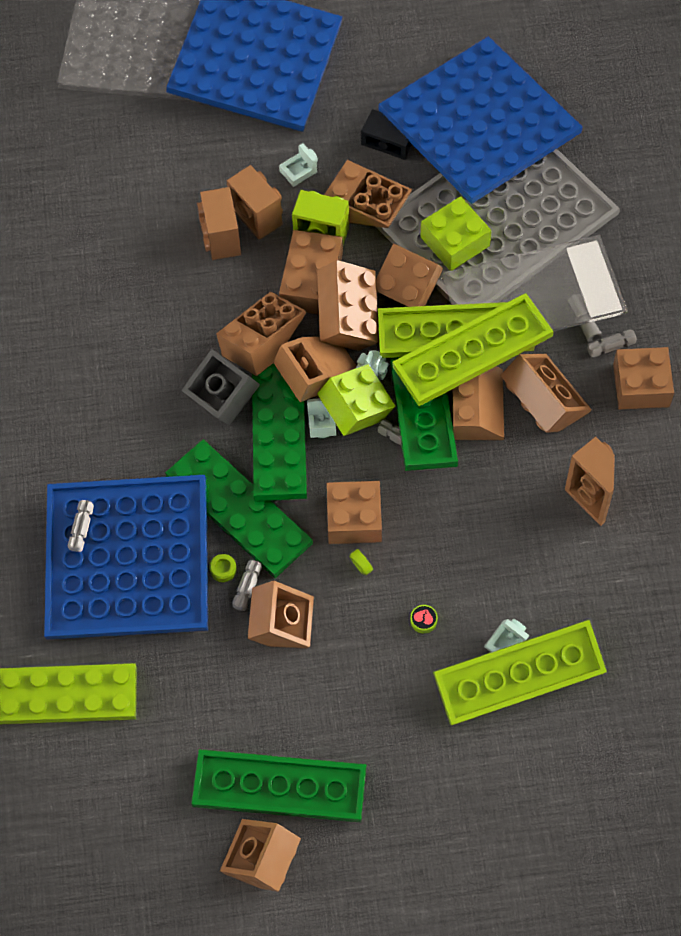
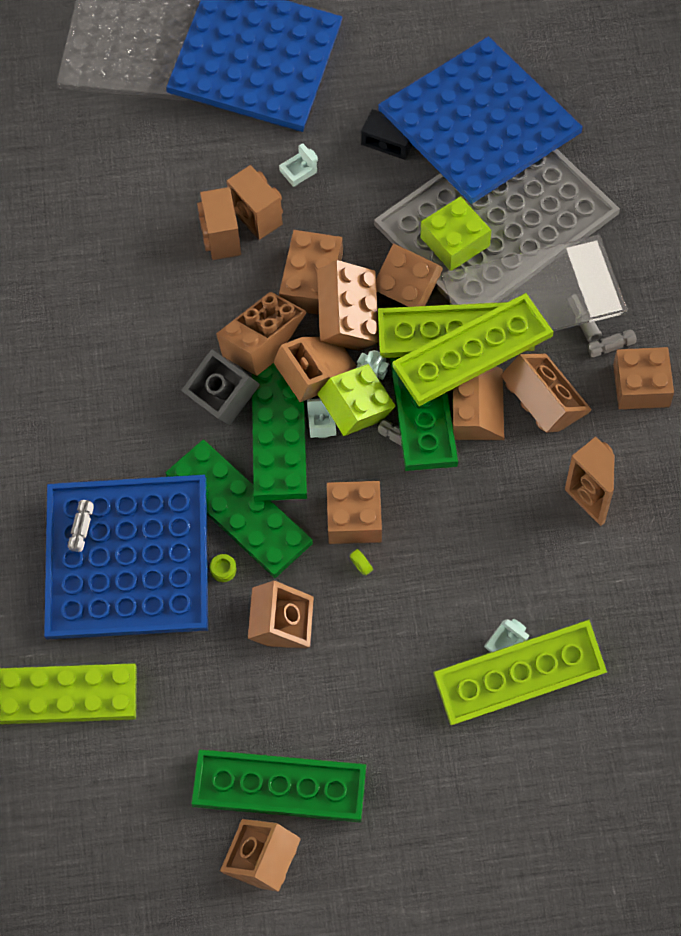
light grey axle [232,560,262,611] -> none
lime brick [292,190,349,245] -> none
medium nougat slope [324,160,412,228] -> none
tile [410,605,438,634] -> none

